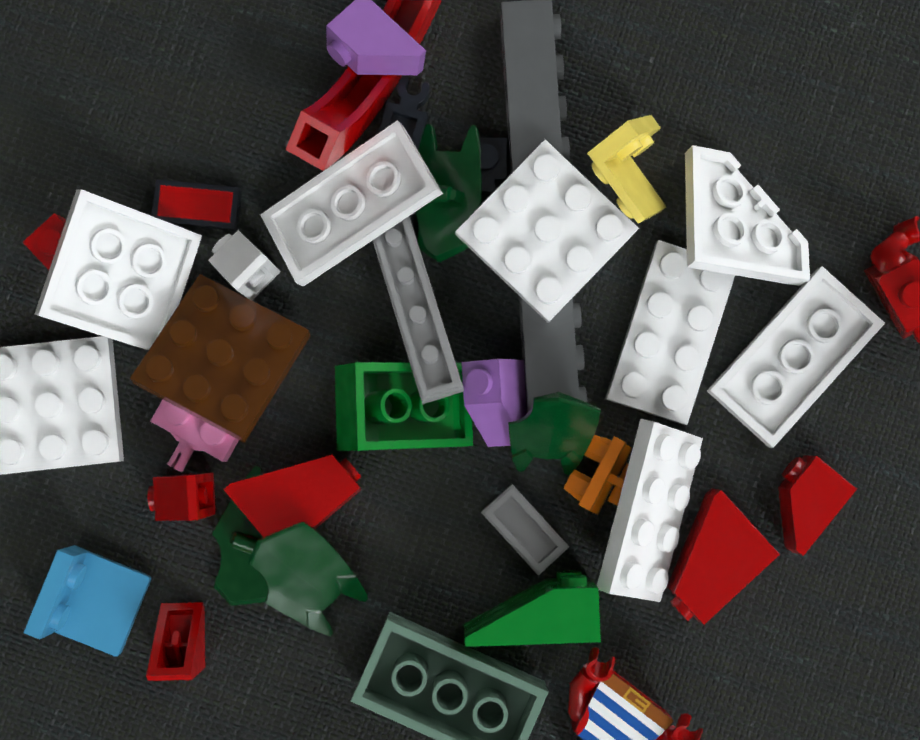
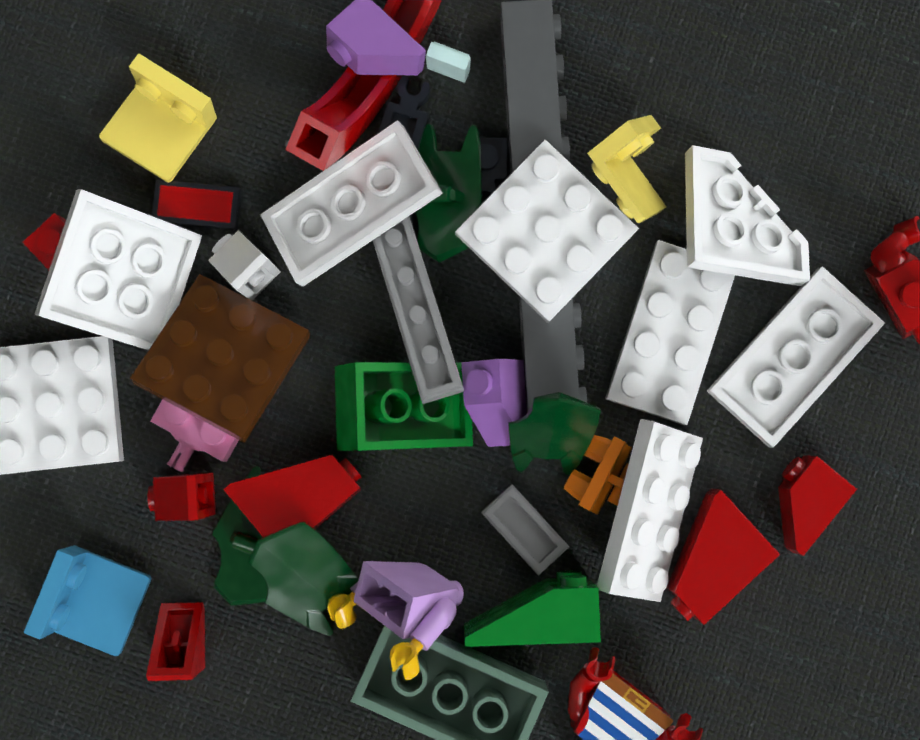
none -> light yellow bracket [99,53,217,183]
none -> lavender torso [327,561,464,680]
none -> light aqua tile [426,41,471,83]

